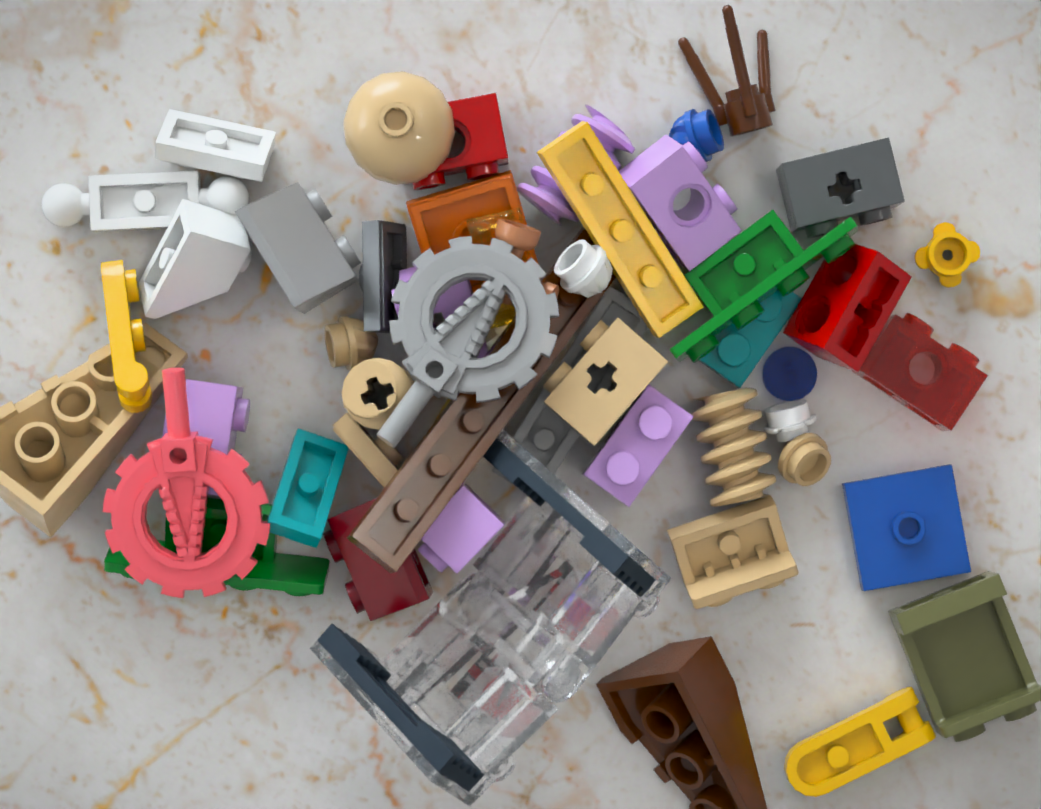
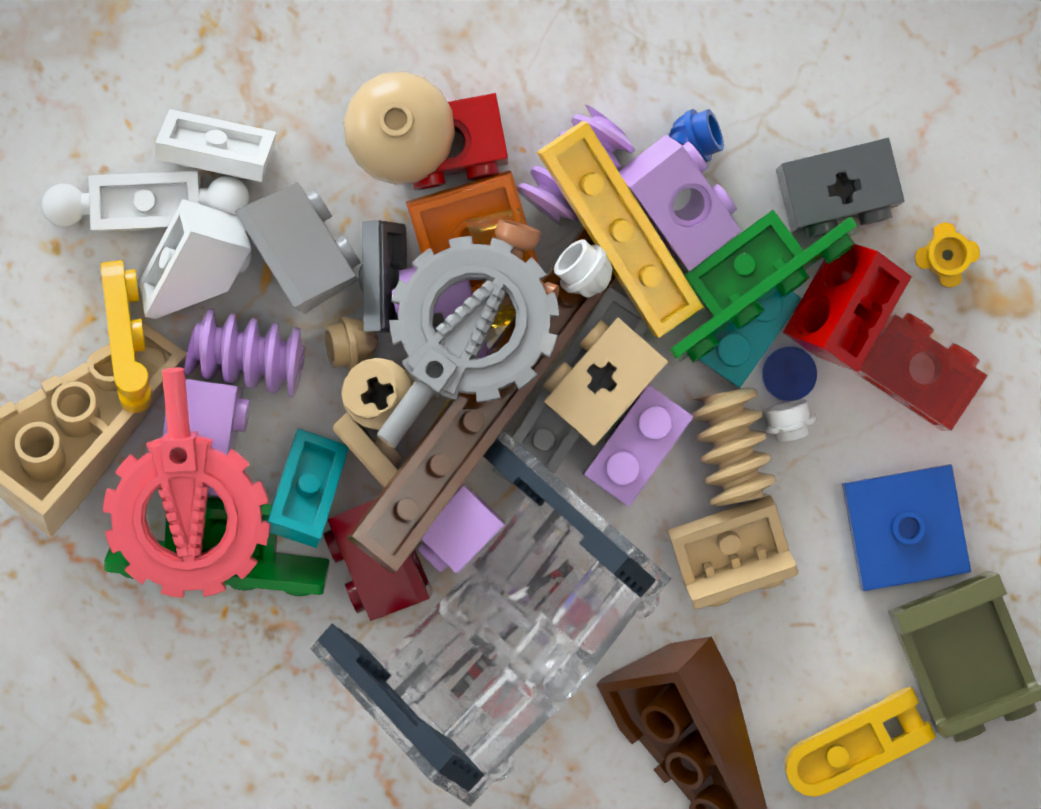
reddish brown plant [678,5,776,137] -> none
tan plate [778,433,831,486] -> none
none -> lavender piece [185,308,305,398]

